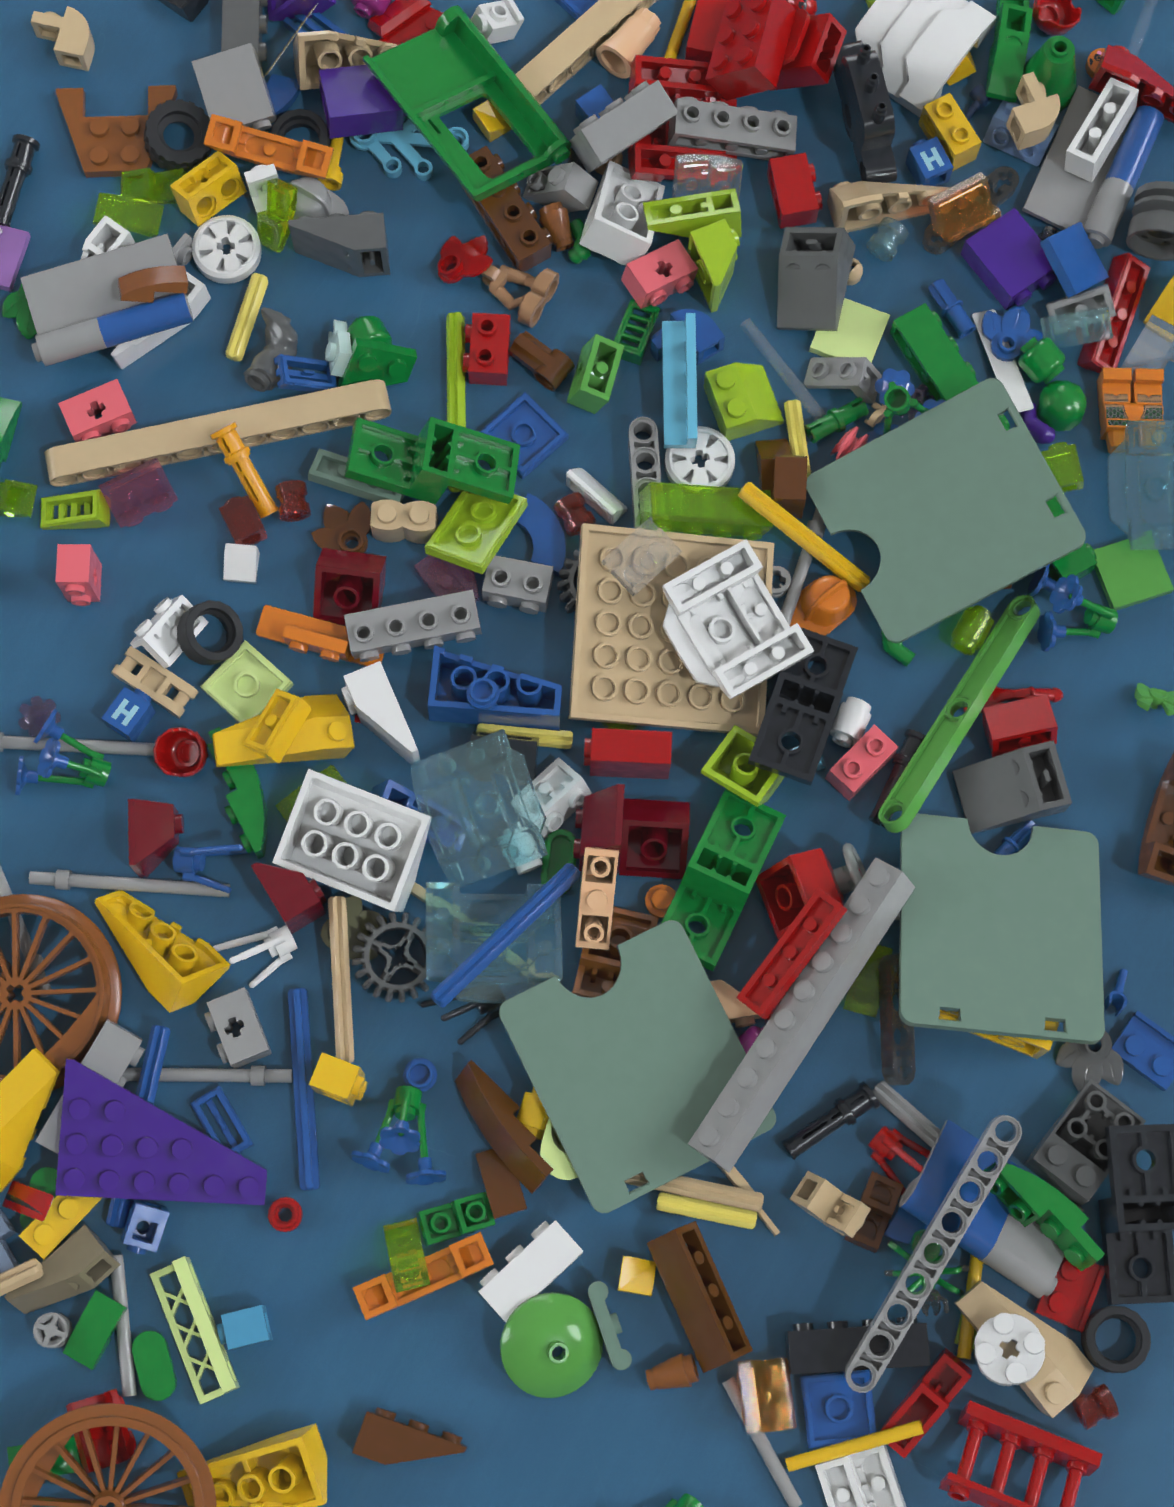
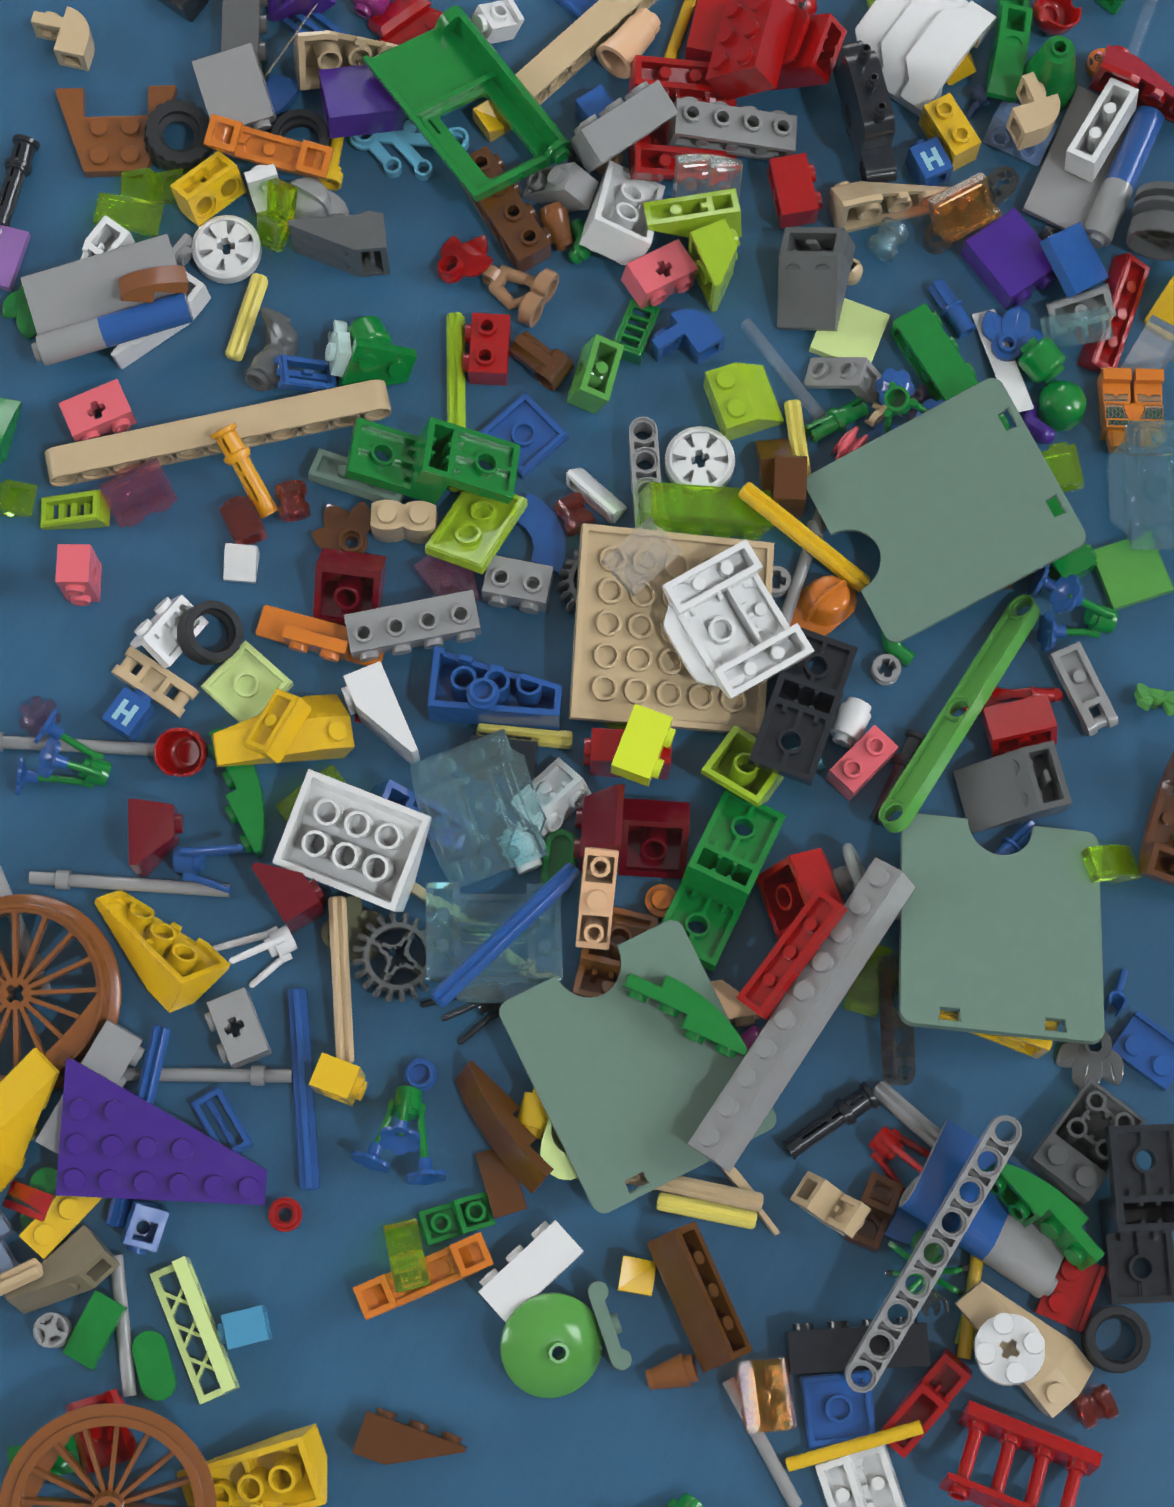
medium azure fence [662,313,698,448] -> none
clear neon green brick [951,605,994,655] -> none
none -> neon yellow brick [611,704,676,787]
none -> green slope [621,973,748,1059]
none -> light grey bush [870,654,901,686]
none -> light grey plate [1048,641,1119,737]
none -> clear neon green slope [1081,845,1142,884]

